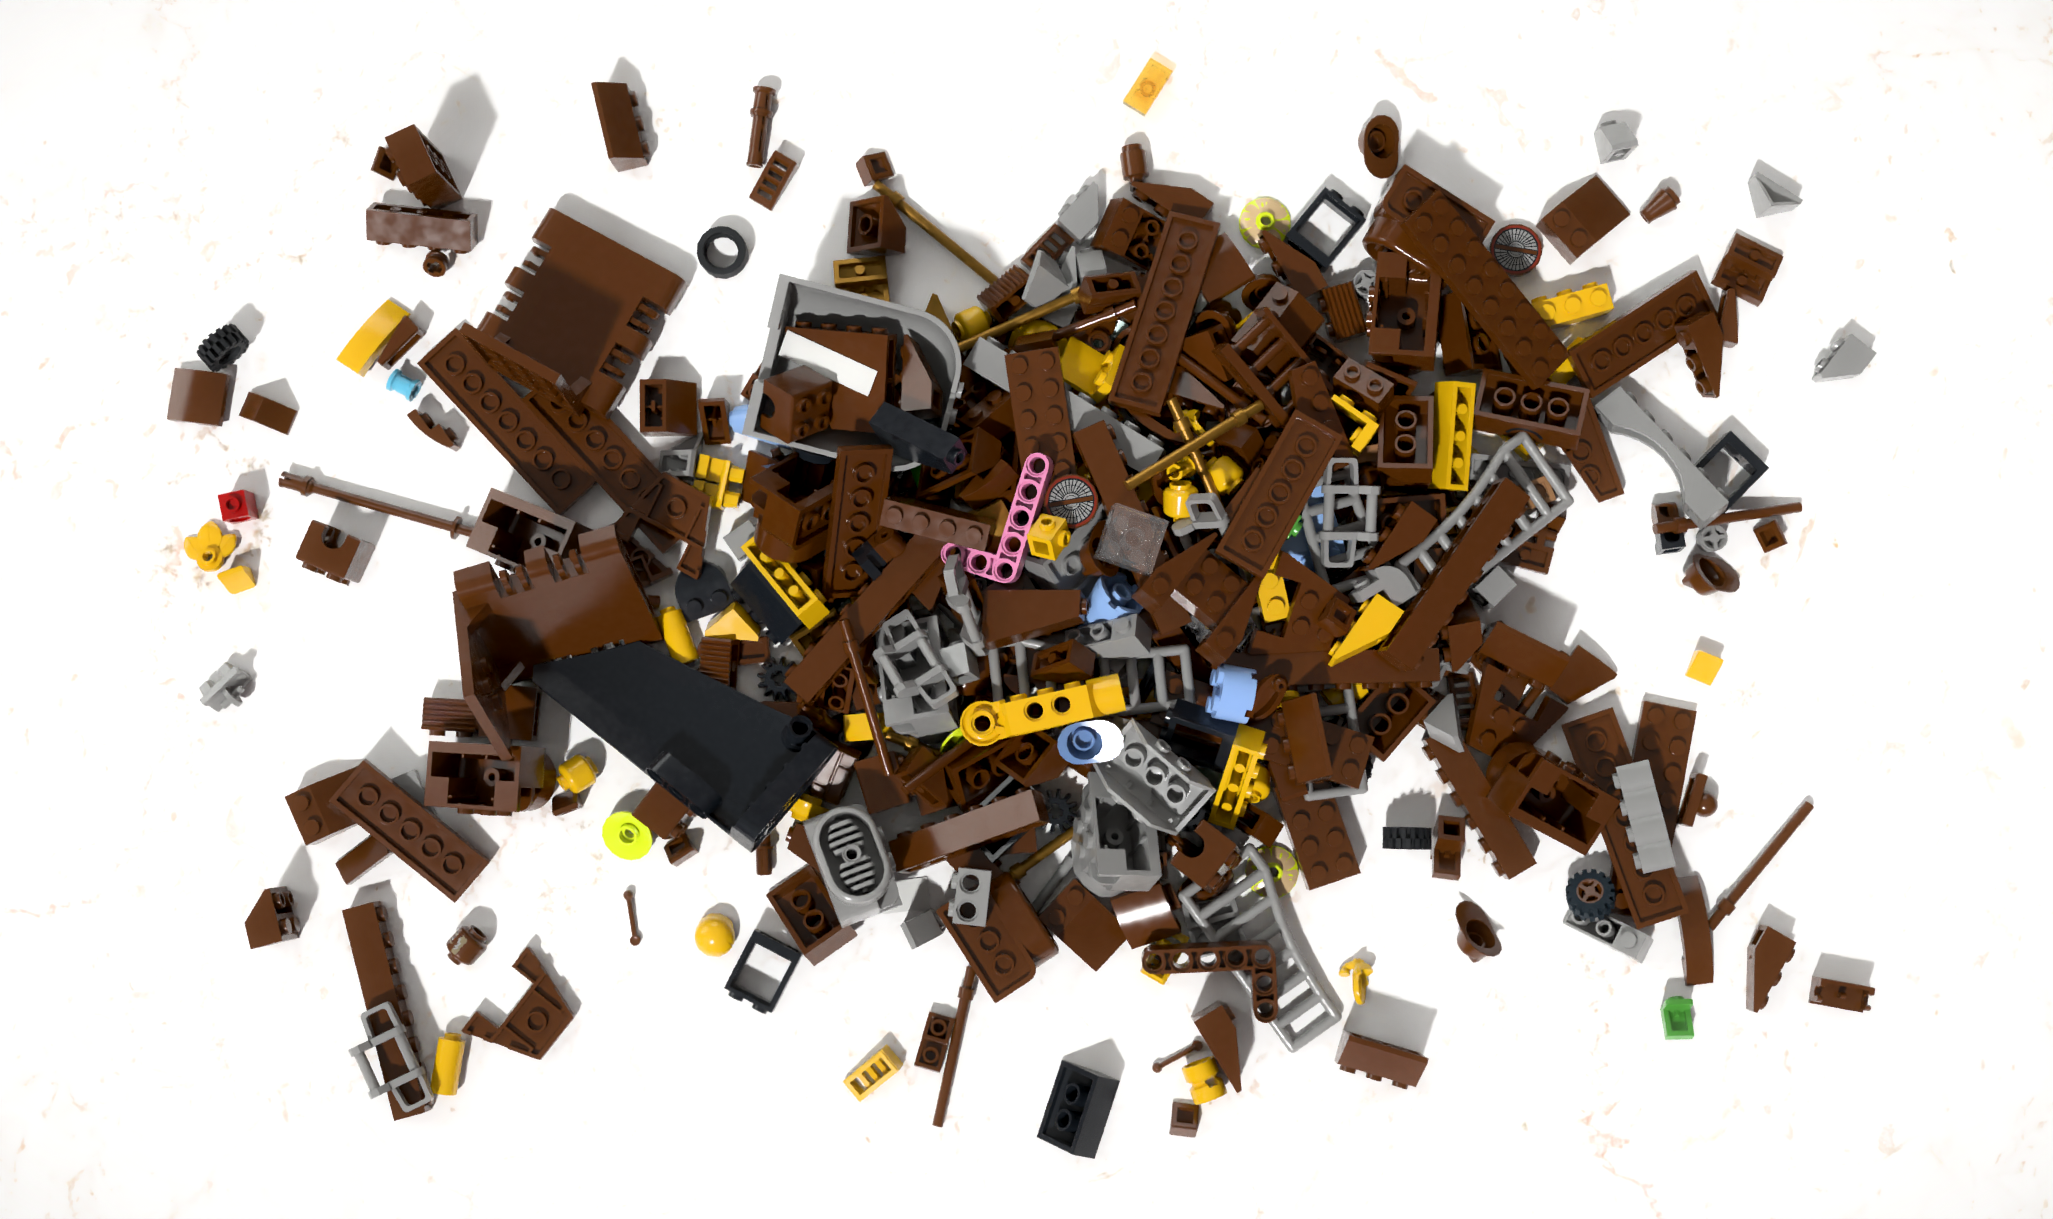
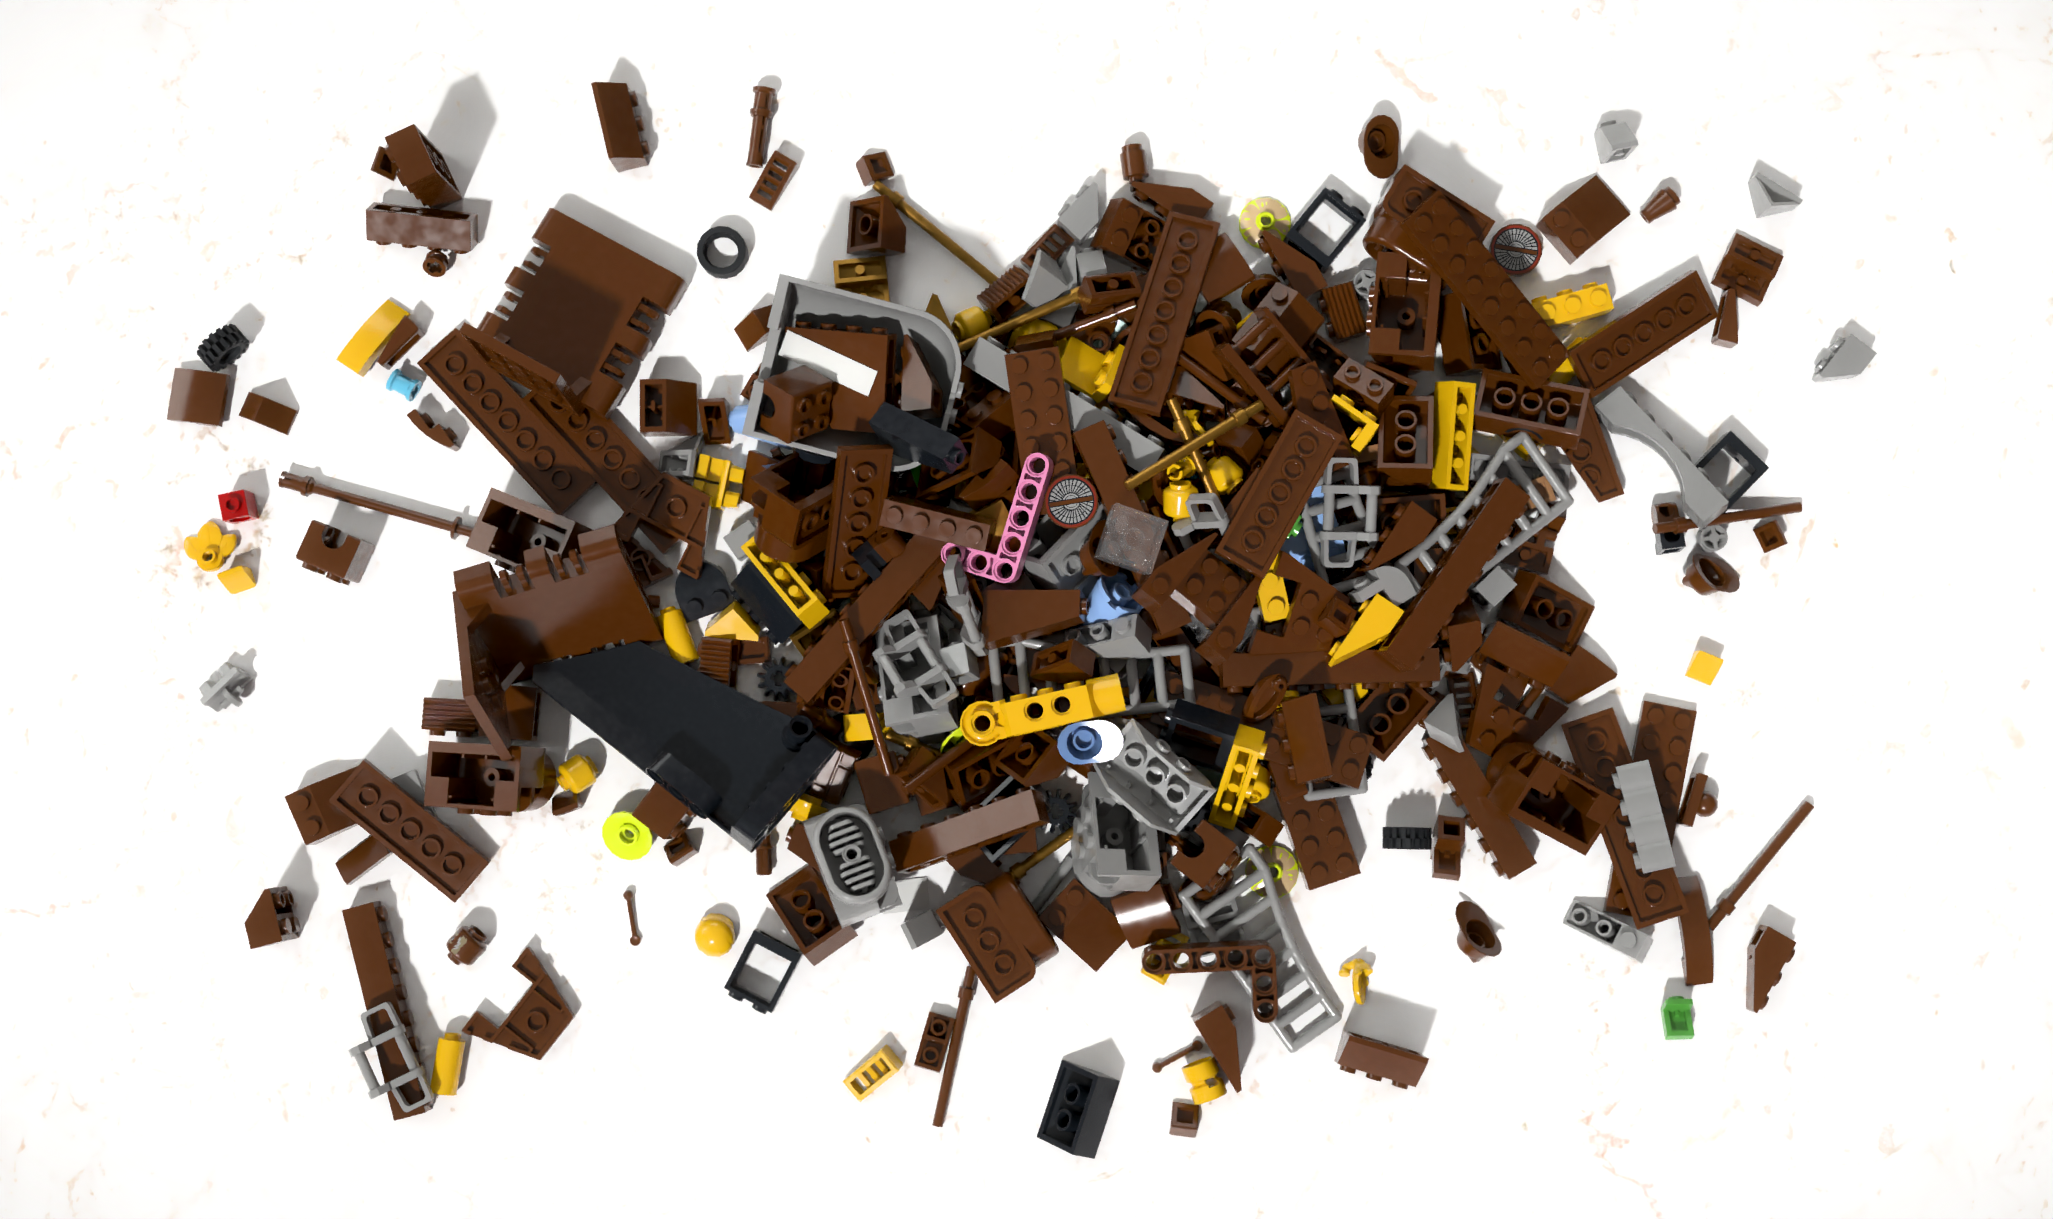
light grey brick [948,867,992,927] -> none
yellow brick [1027,513,1071,561] -> none
clear yellow plate [1123,58,1173,117] -> none
light blue brick [1205,663,1257,724] -> none
black wheel [1565,869,1616,922] -> none
reddish brown slope [1674,312,1723,398] -> none
reddish brown hinge [1808,976,1875,1013] -> none
none -> reddish brown slope [734,305,772,352]
none -> reddish brown slope [1496,569,1595,654]

